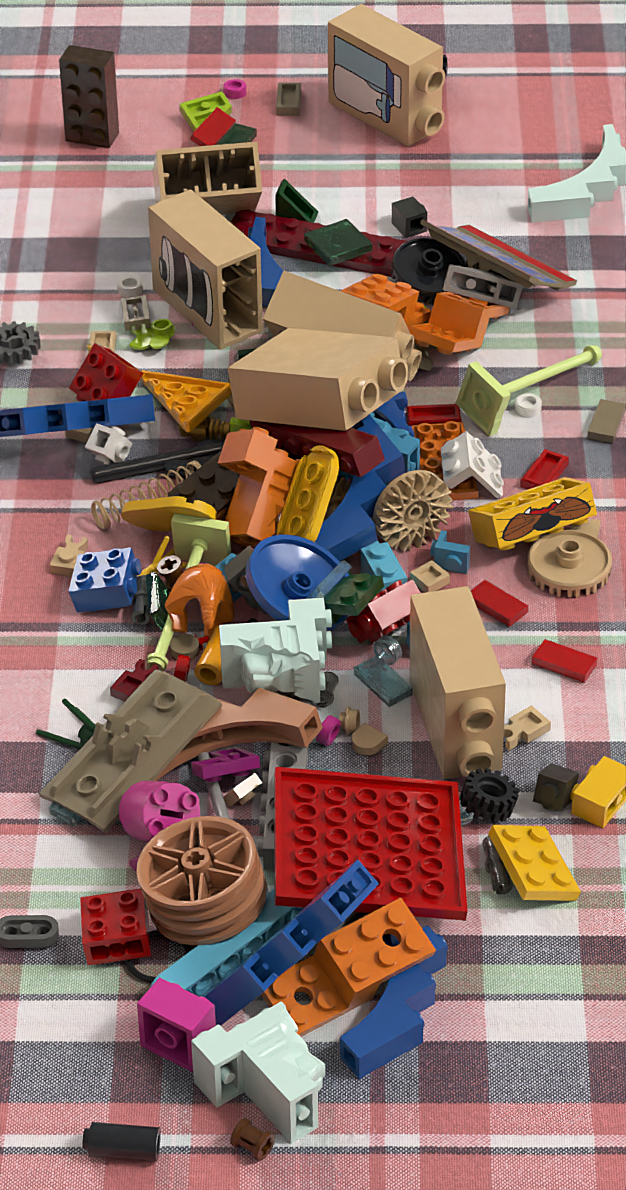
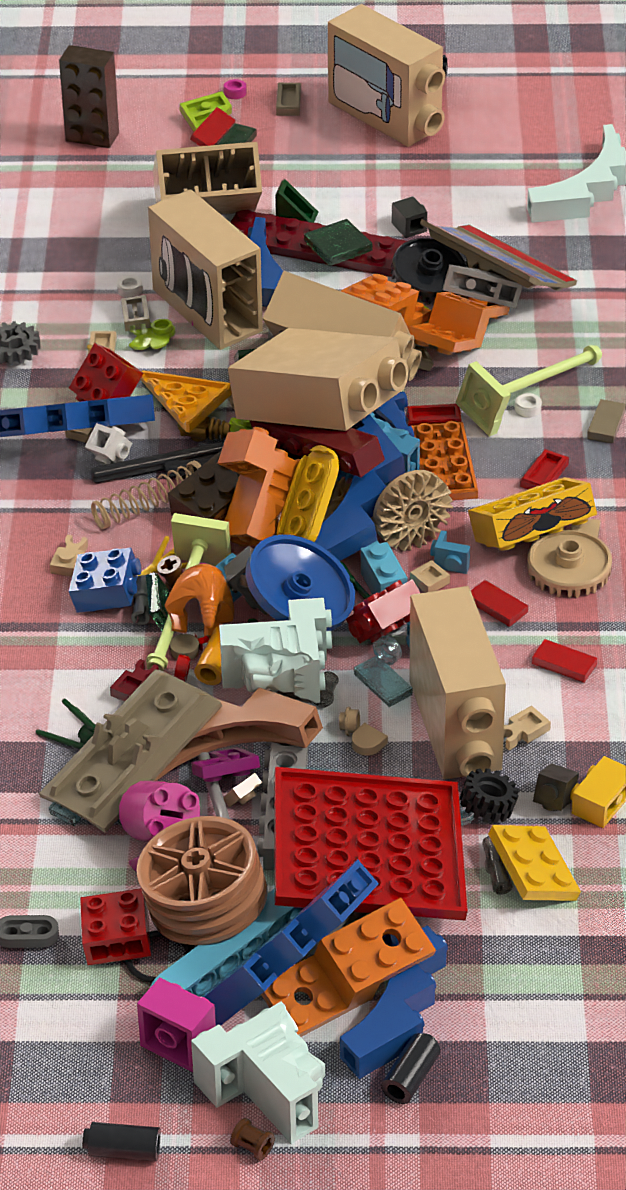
yellow tile [121,496,217,531] -> none
clear light blue tile [306,560,352,599] -> none
dark pink tile [316,715,341,746] -> none
dark green slope [323,573,384,624] -> none
white bracket [441,431,504,498] -> none
none -> black brick [381,1033,441,1104]

